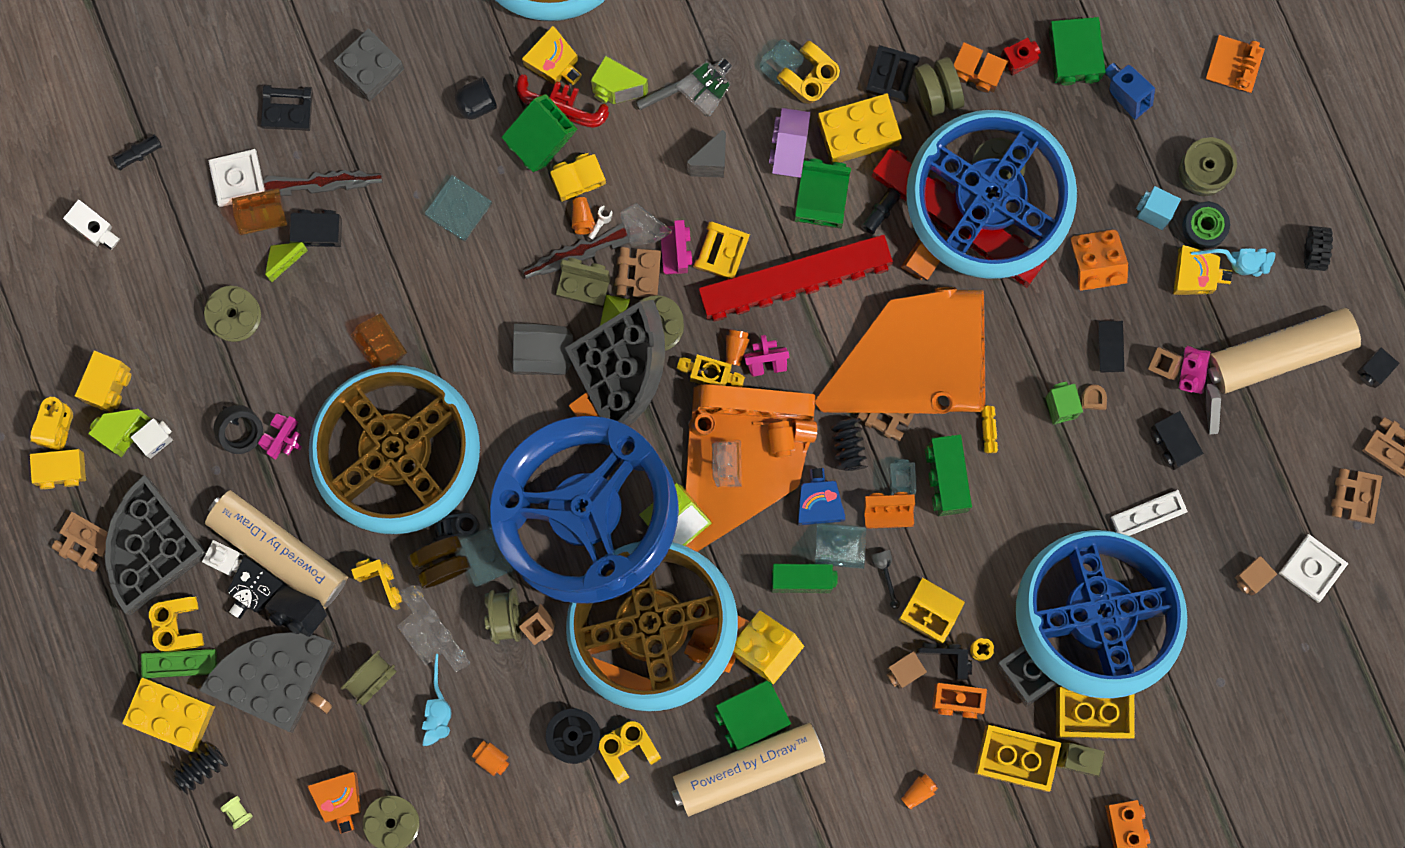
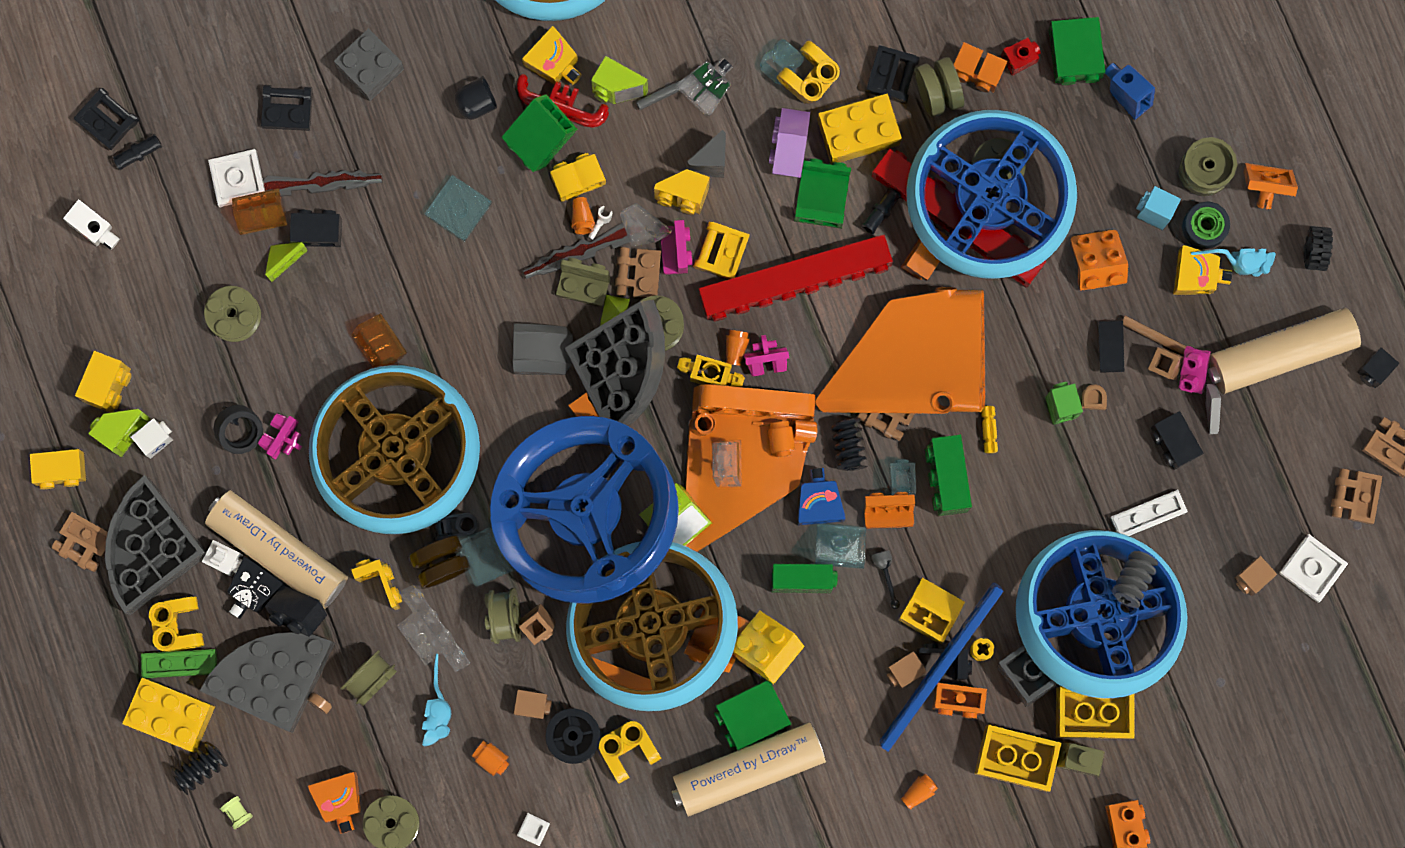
yellow piece [30,397,73,451] -> none
orange hinge [1206,35,1265,93] -> none
none -> black plate [73,88,139,150]
none -> medium nougat brick [514,690,552,720]
none -> white tile [517,813,550,846]
none -> yellow slope [654,169,710,215]
none -> blue tile [880,582,1004,752]
none -> dark grey piece [1112,551,1158,608]
none -> medium nougat bar [1122,316,1187,356]
none -> orange tile [1243,163,1298,209]

